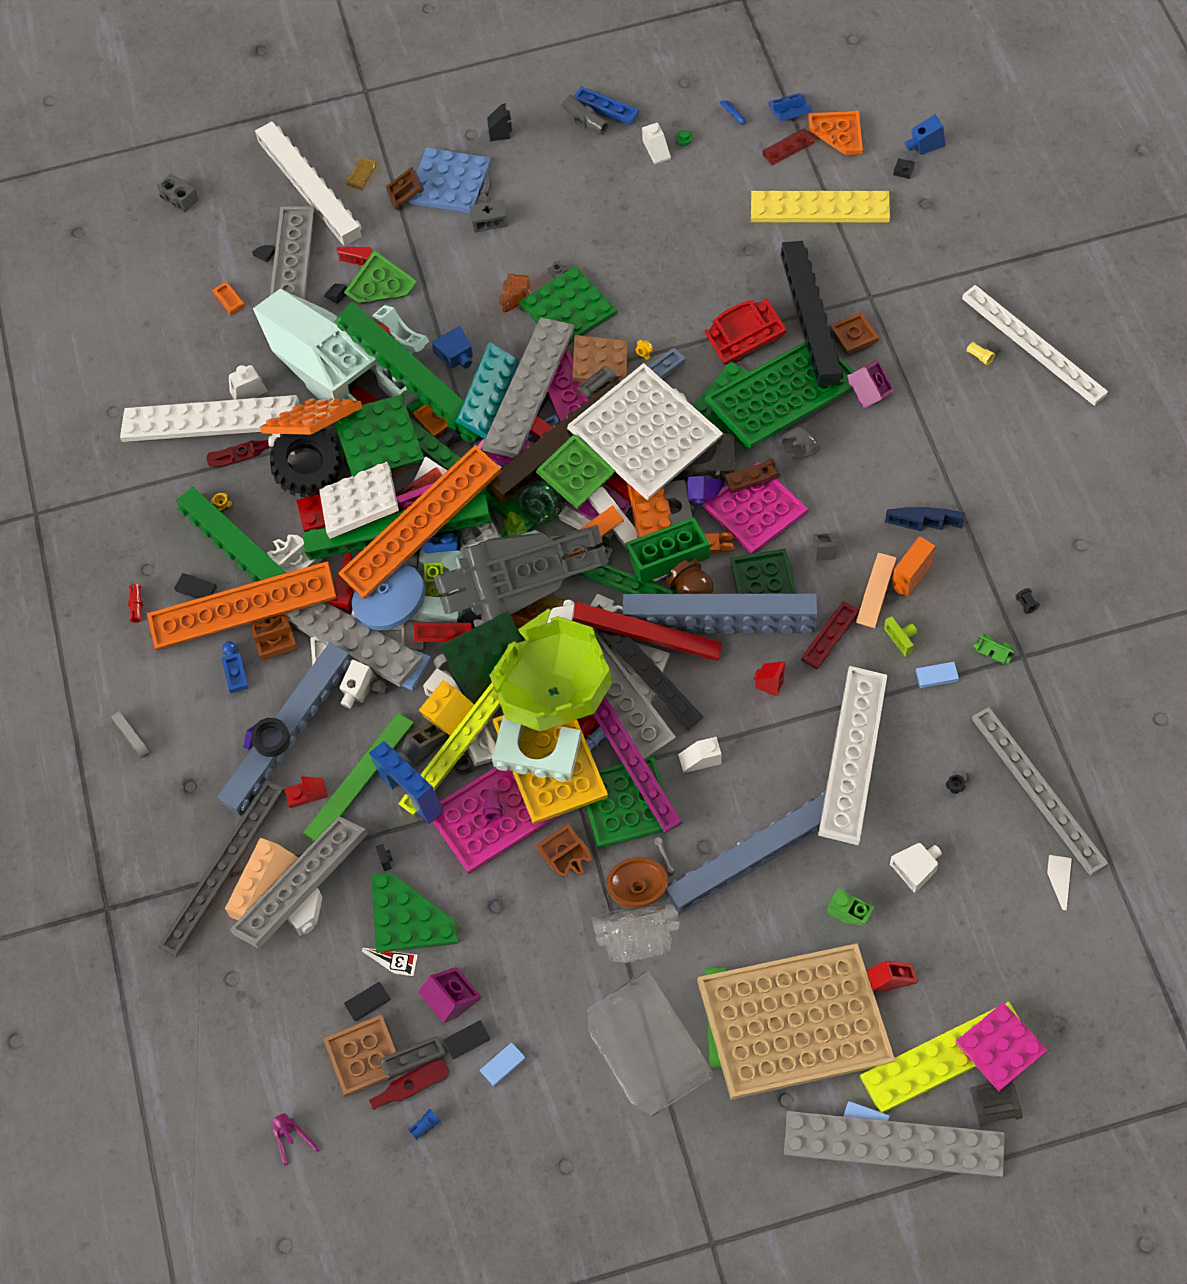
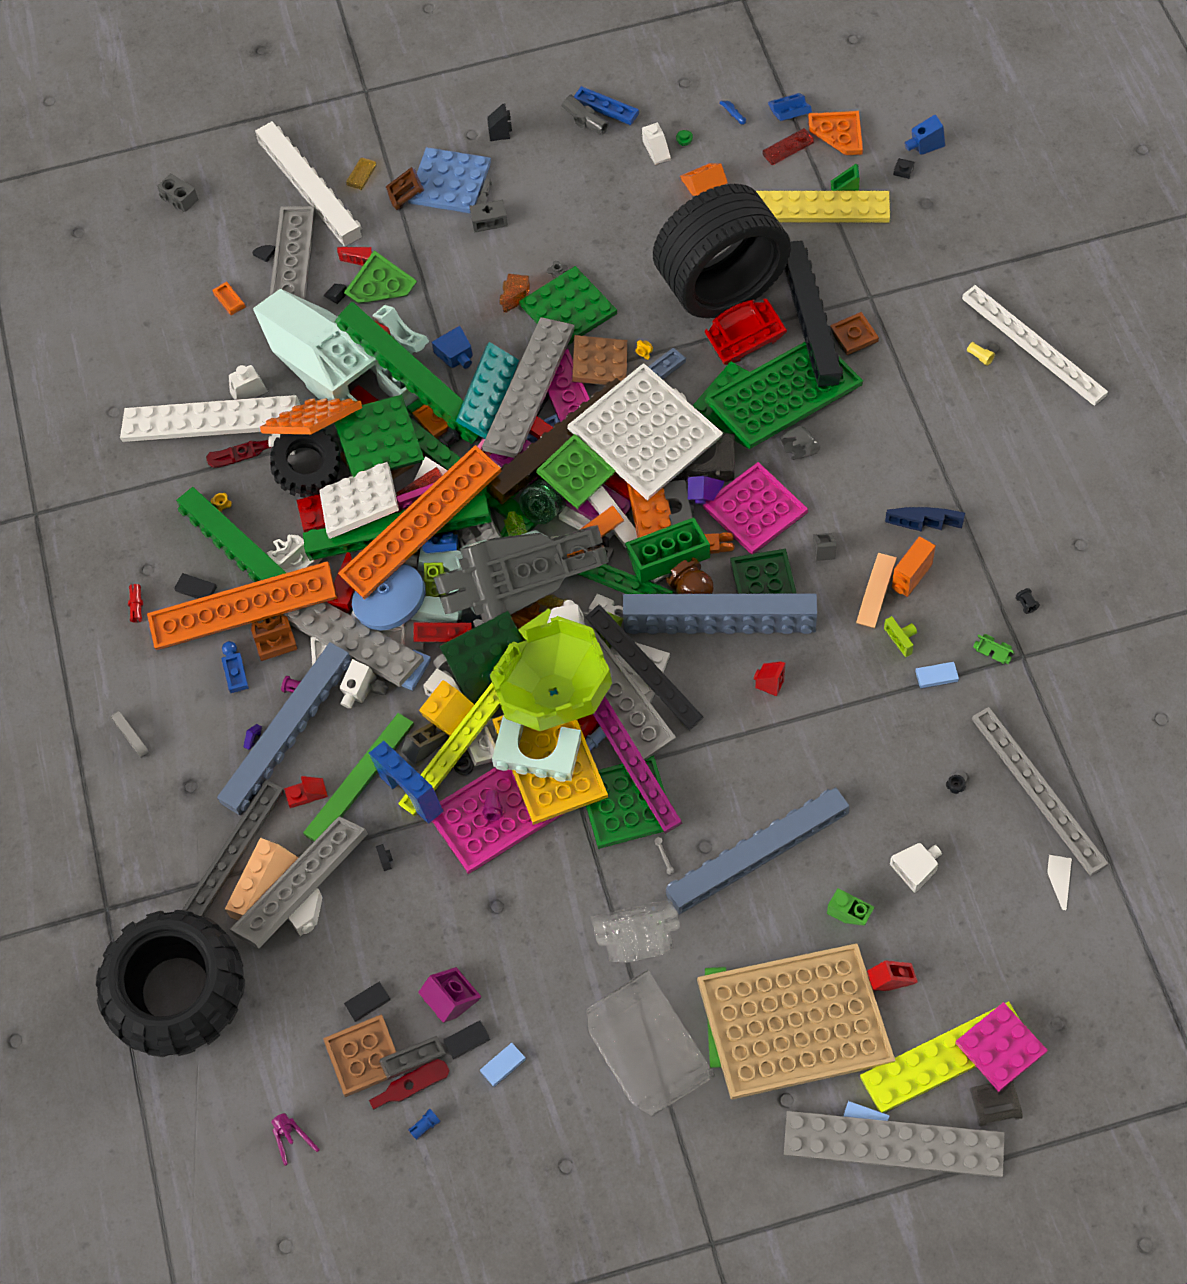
black tyre [251,718,290,757] -> none
sticker [362,948,418,976] -> none
green plate [371,872,458,953] -> none
dark orange plate [535,823,593,877] -> none
red tile [572,602,722,661] -> none
dark grey plate [577,365,617,400] -> none
dark orange dish [607,857,668,908] -> none
white slope [678,737,722,773] -> none
reddish brown plate [725,459,780,494] -> none
dark red plate [801,601,859,670] -> none
white plate [818,666,887,845] -> none
slope [847,359,894,408] -> none
none -> black tyre [95,910,245,1057]
none -> magenta bush [281,676,302,693]
none -> black tyre [653,184,791,319]
none -> orange slope [680,163,728,196]
none -> green slope [831,164,860,191]

